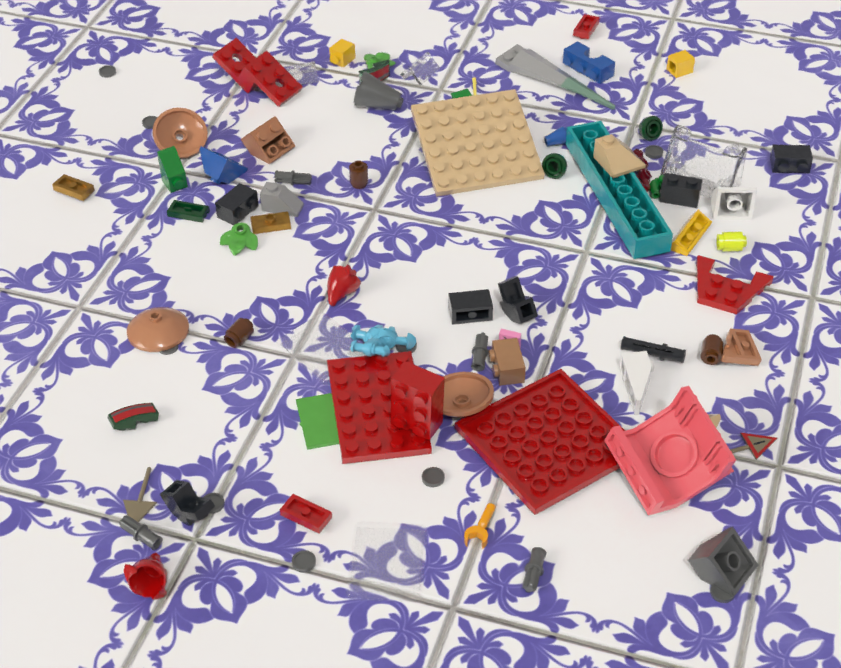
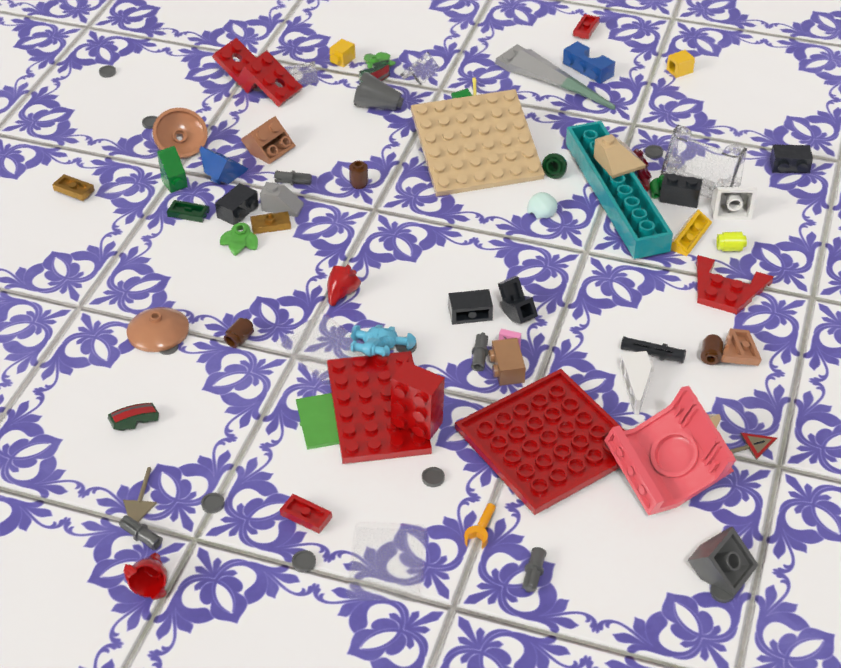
black brick [160,480,215,526] -> none
nougat dish [443,372,494,417] -> none
blue cone [544,126,568,147] -> none
dark green brick [639,116,663,141] -> none
none -> light aqua hair [527,192,558,219]

